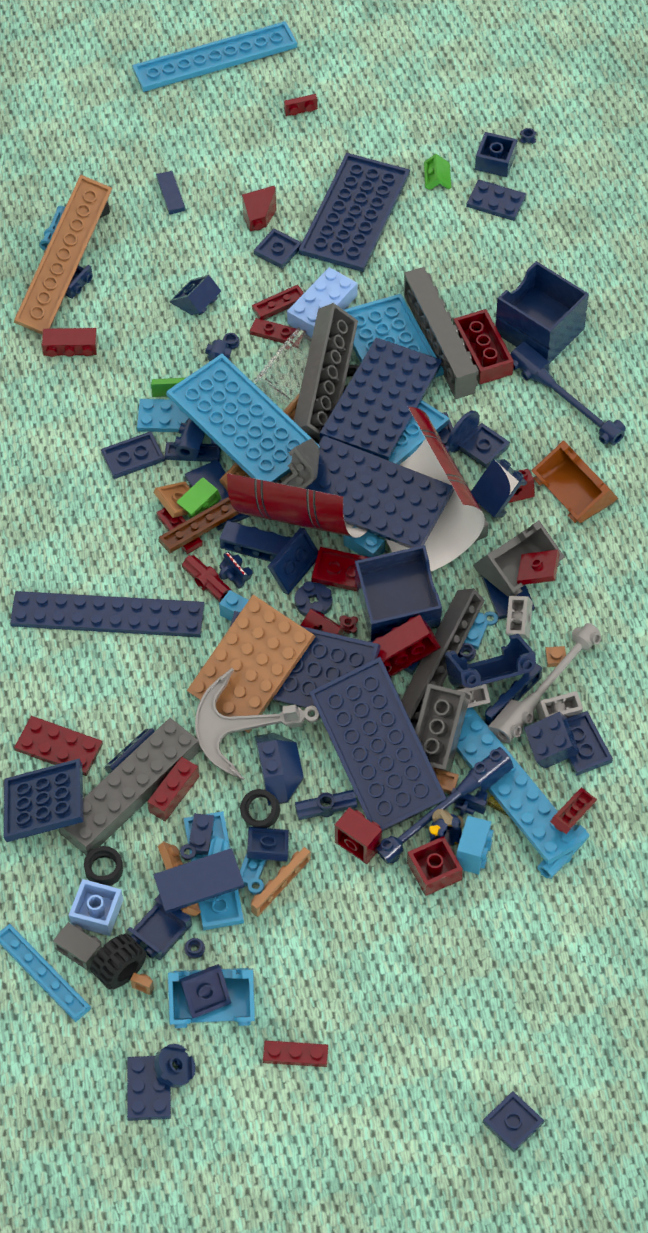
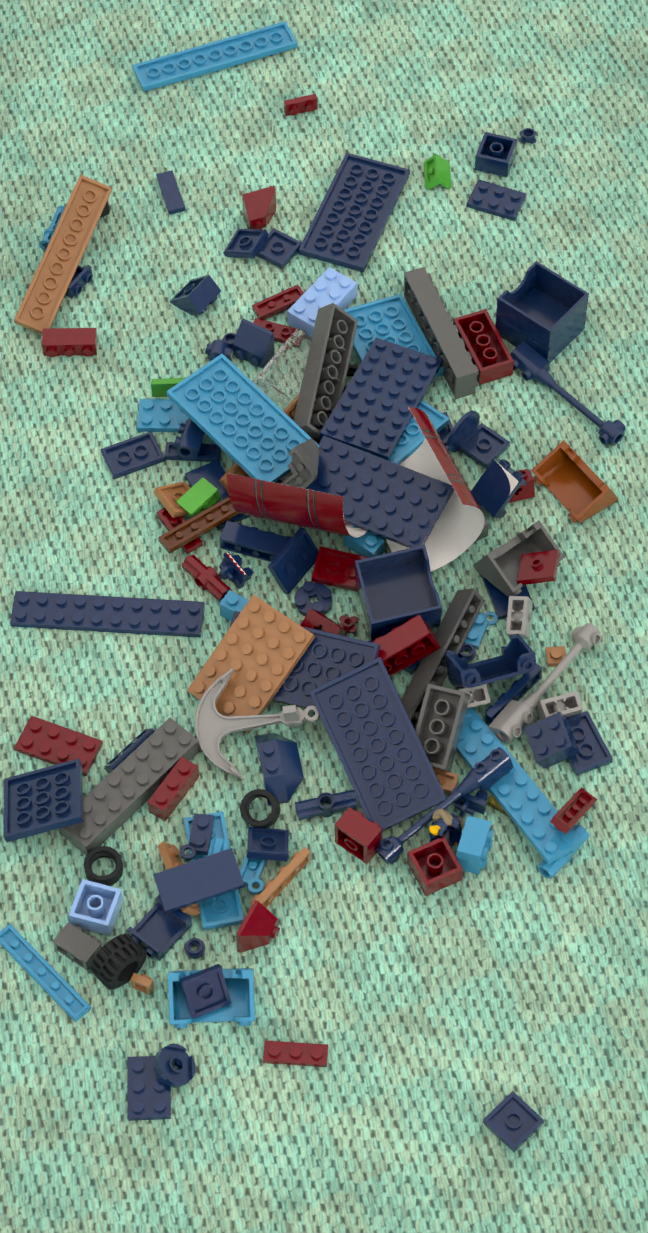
none -> dark blue tile [223,229,269,259]
none -> dark blue slope [233,318,275,369]
none -> dark red slope [236,900,280,953]

